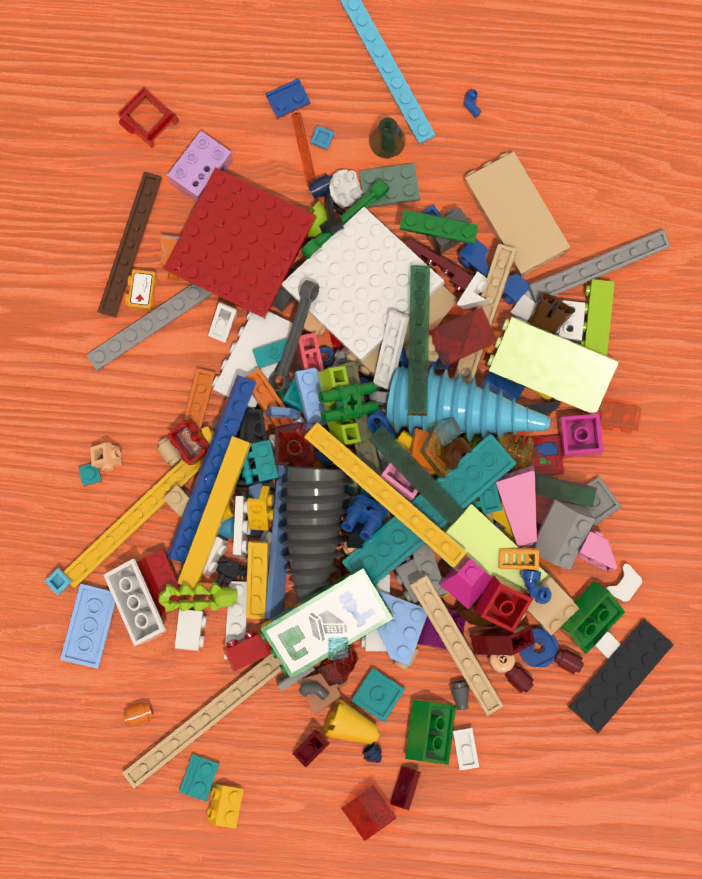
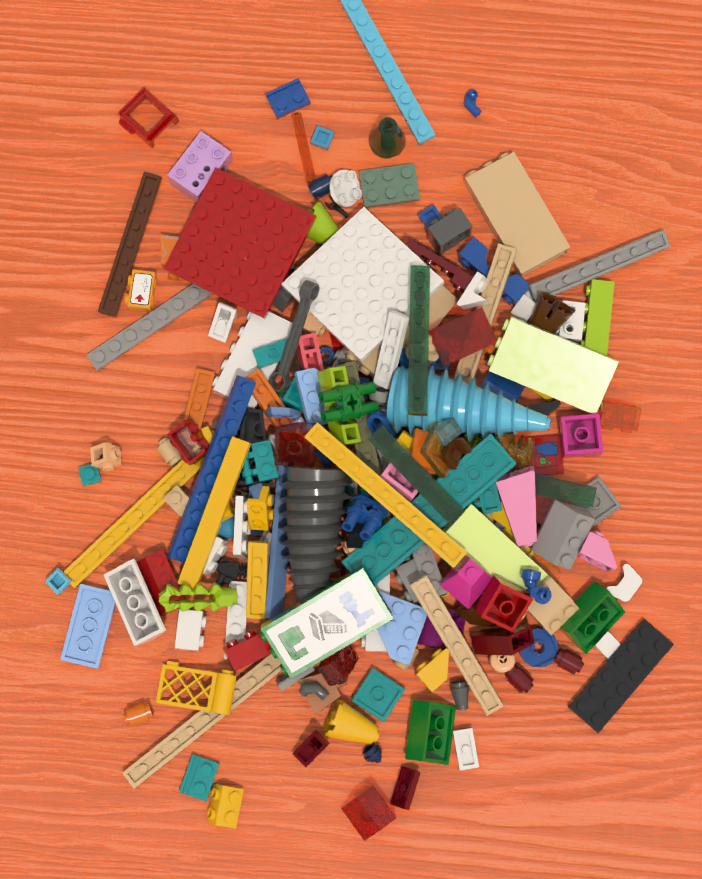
green piece [301,179,390,259] -> none
black piece [320,190,344,233] -> none
clear light blue slope [328,637,348,660] -> none
green plate [400,210,479,245] -> none
light orange slope [499,548,539,570] -> none
none -> yellow piece [156,661,237,715]
none -> yellow slope [415,648,449,693]

